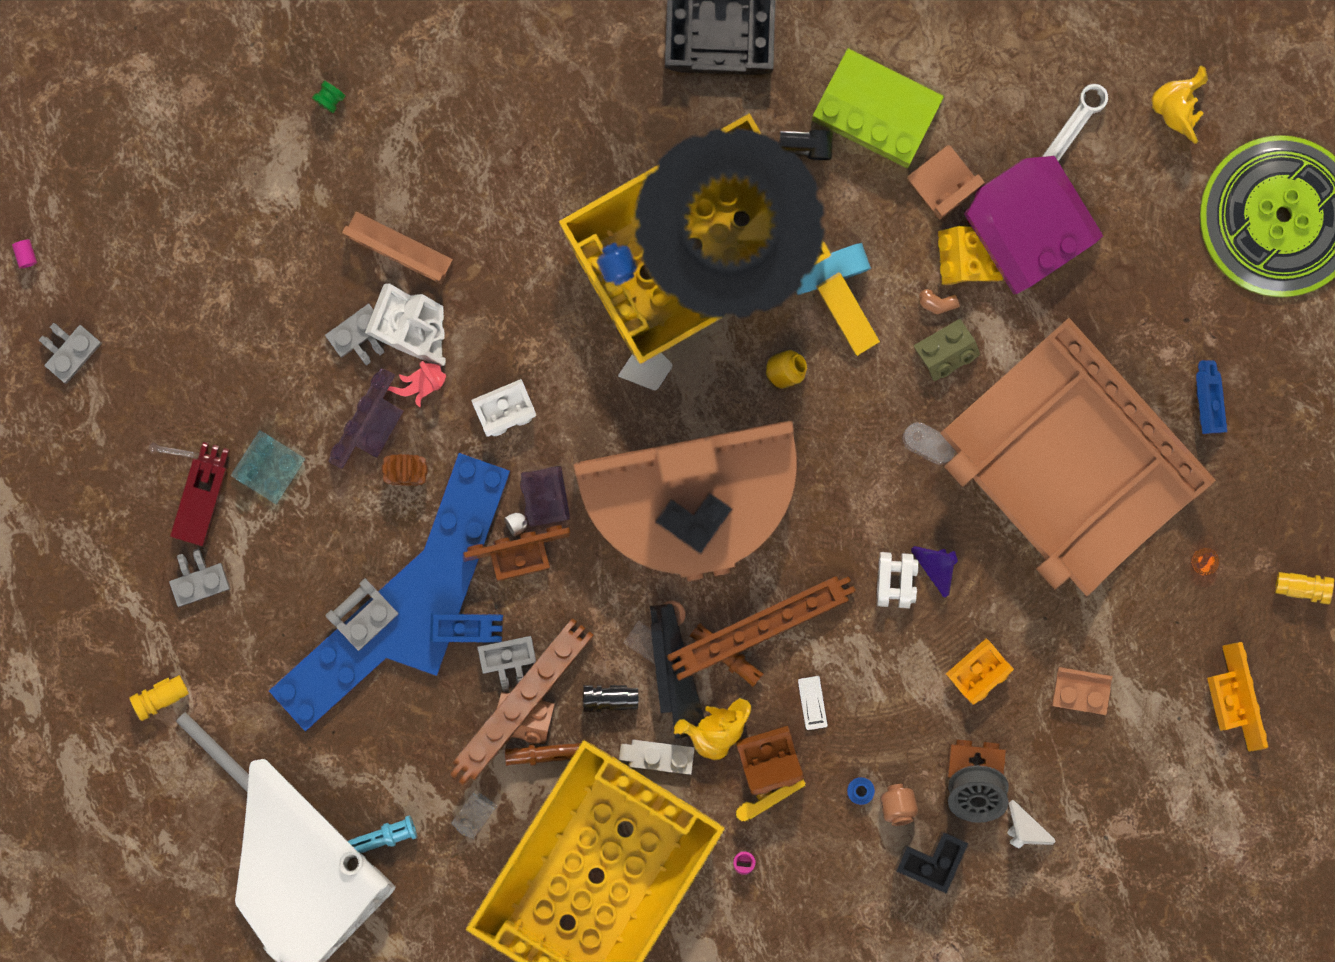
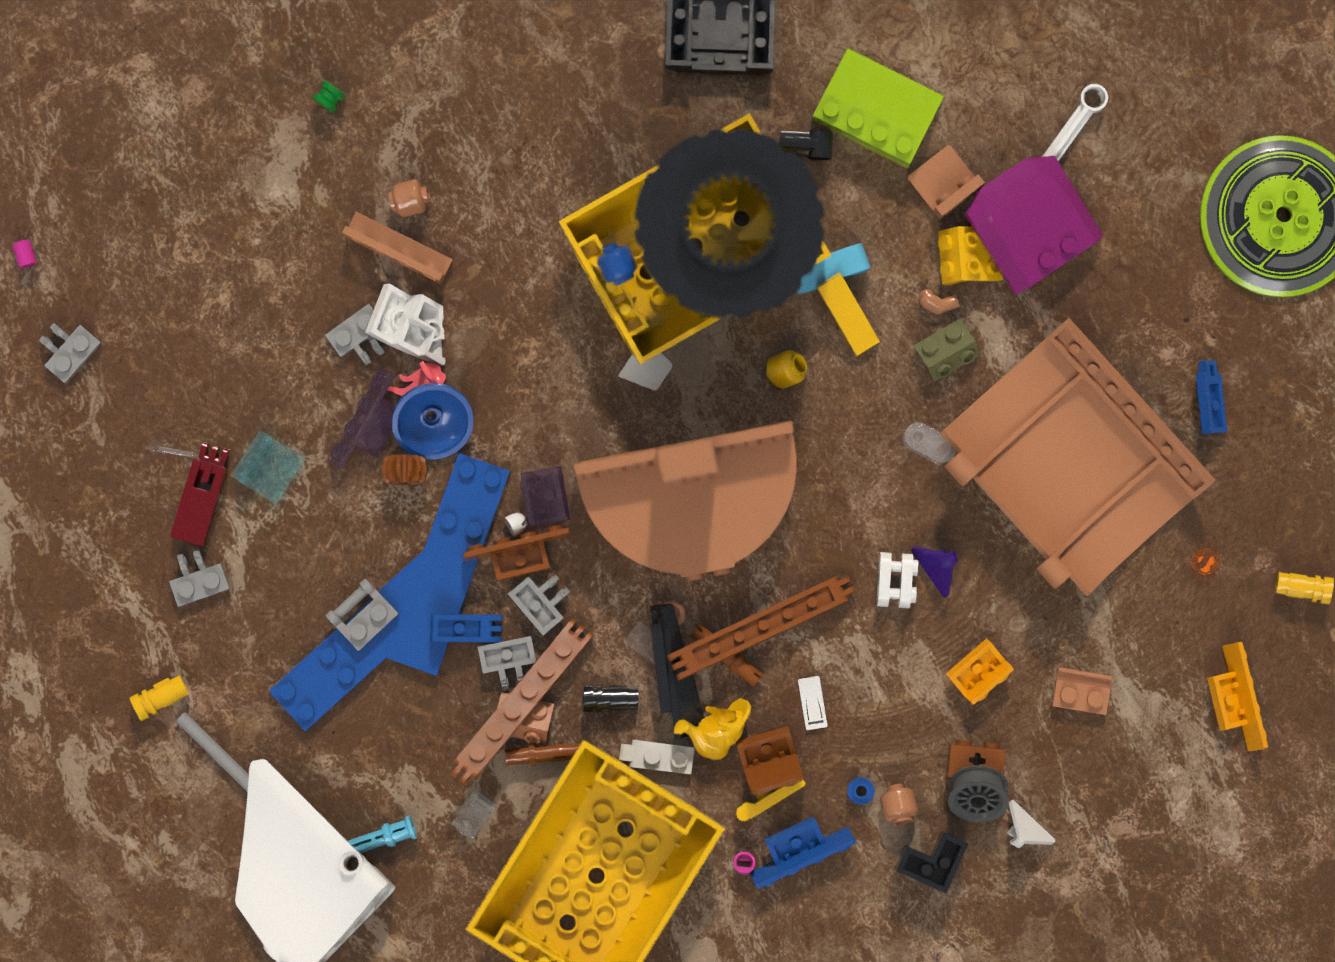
white bracket [472,379,536,436] -> none
black brick [655,492,733,554] -> none
yellow piece [1152,66,1208,144] -> none
none -> nougat head [389,179,431,217]
none -> blue dish [392,383,474,460]
none -> light grey hinge [508,574,570,636]
none -> blue bracket [750,816,856,889]

